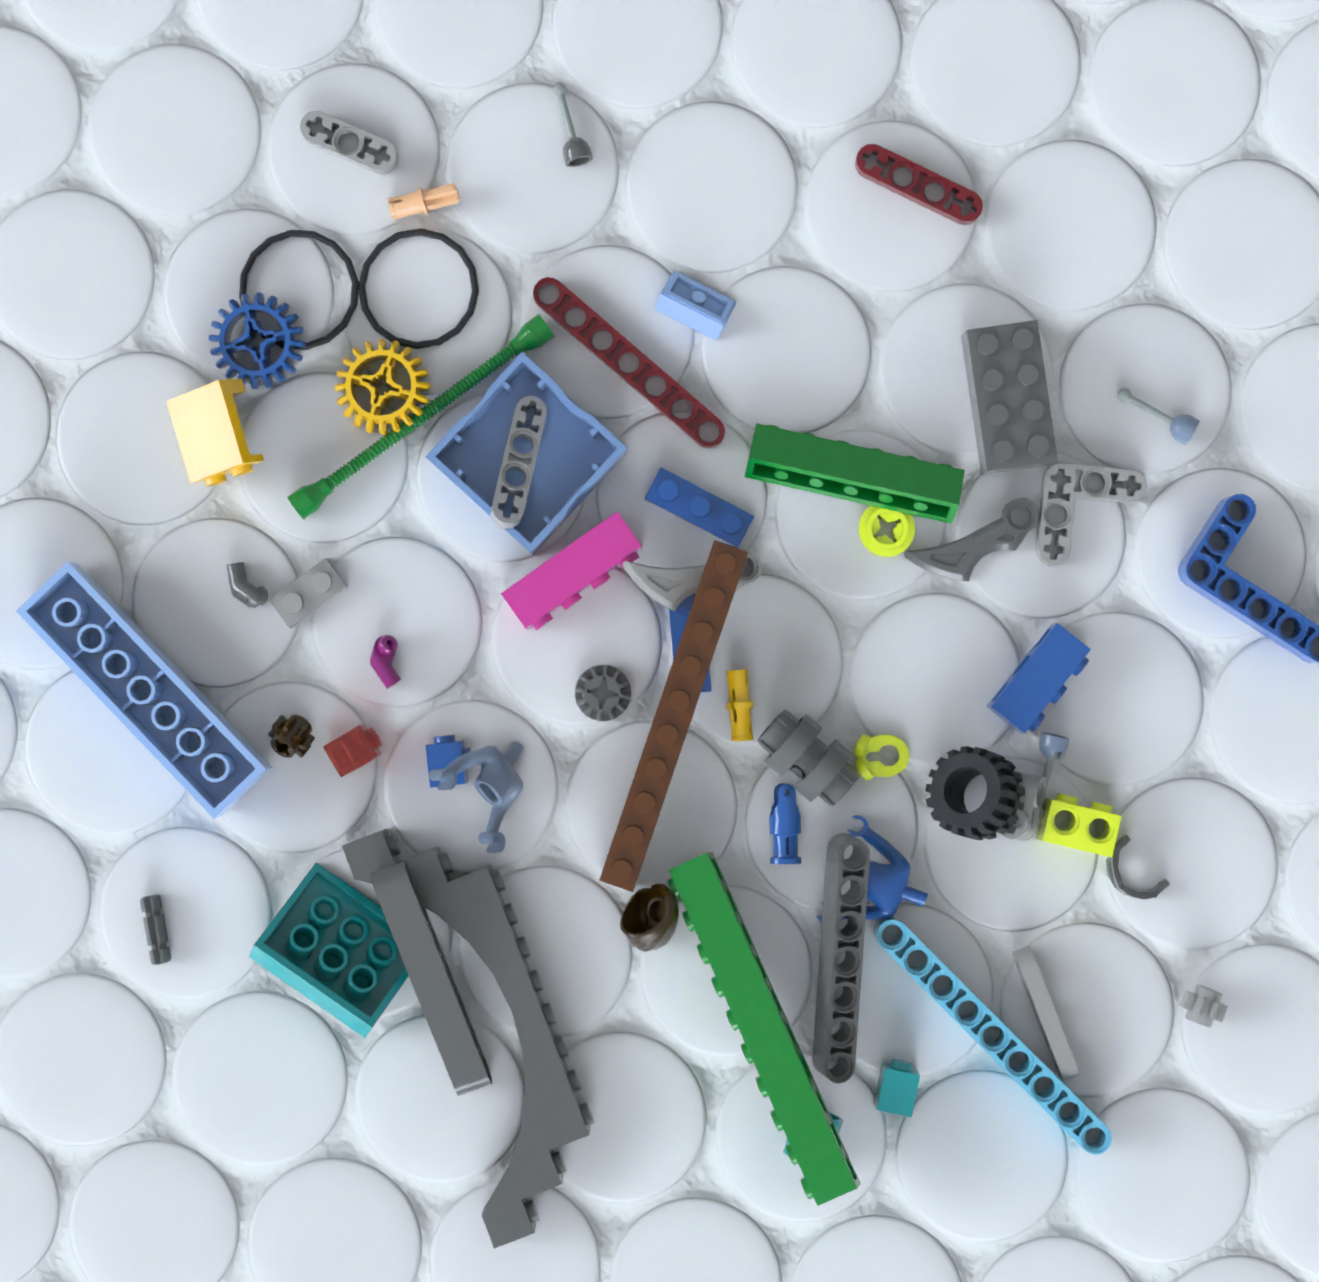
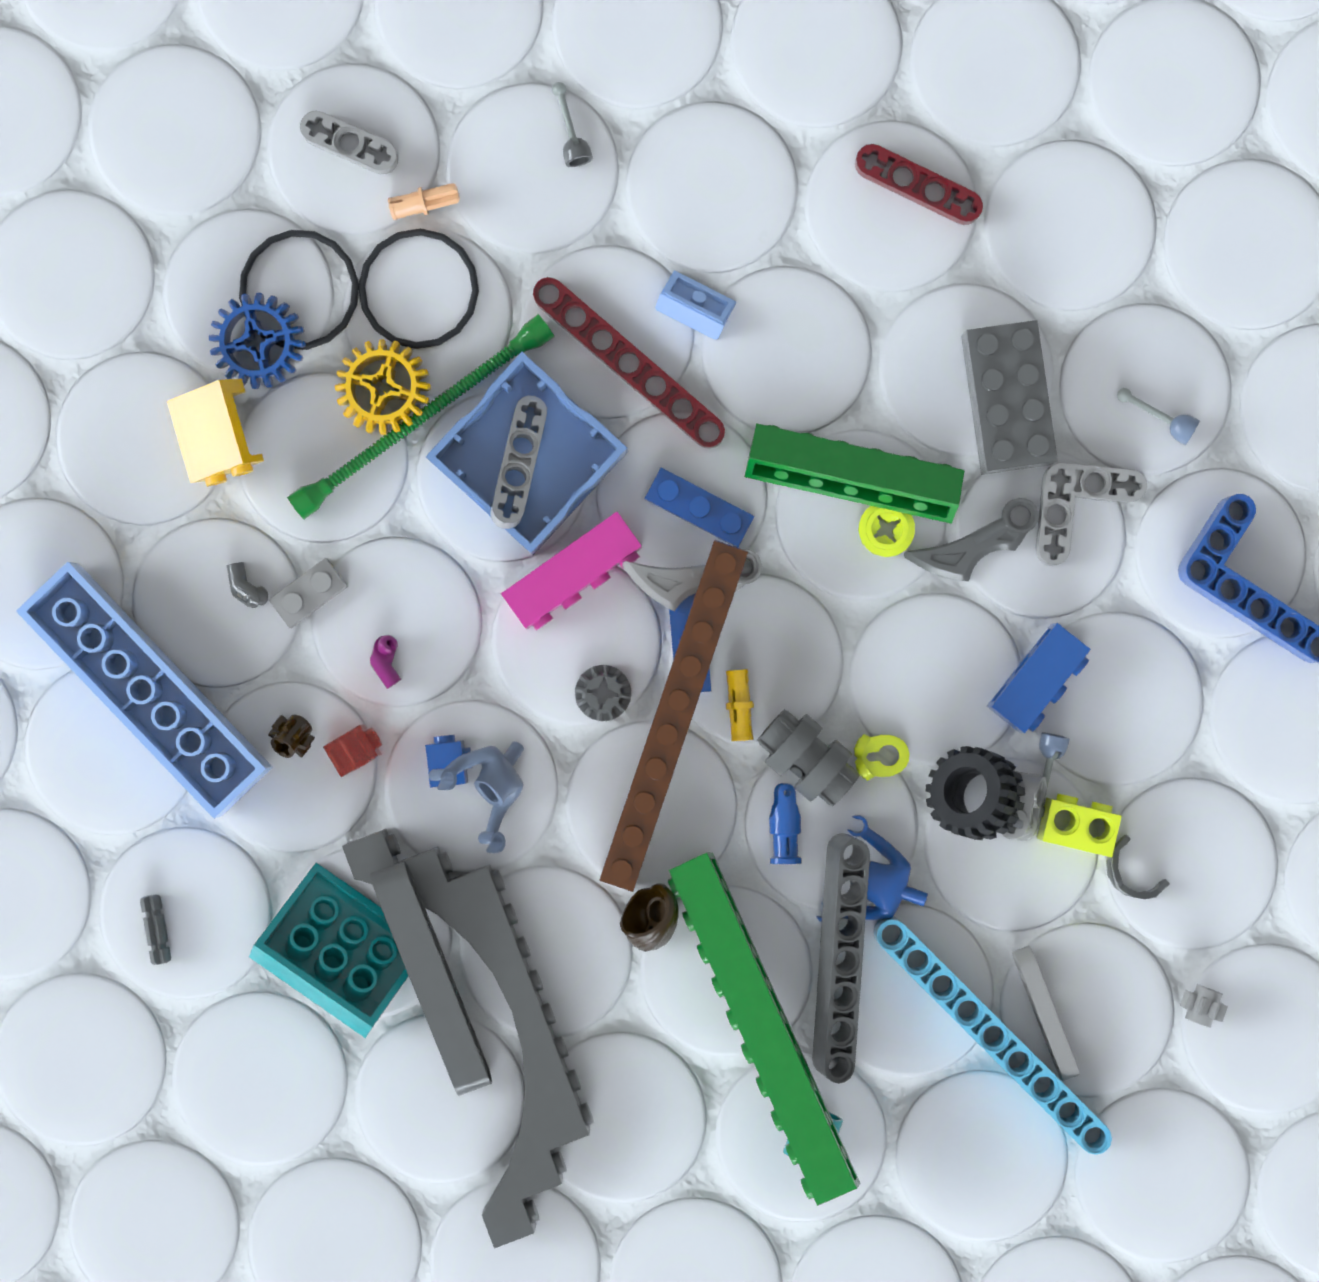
teal brick [873,1059,920,1118] -> none

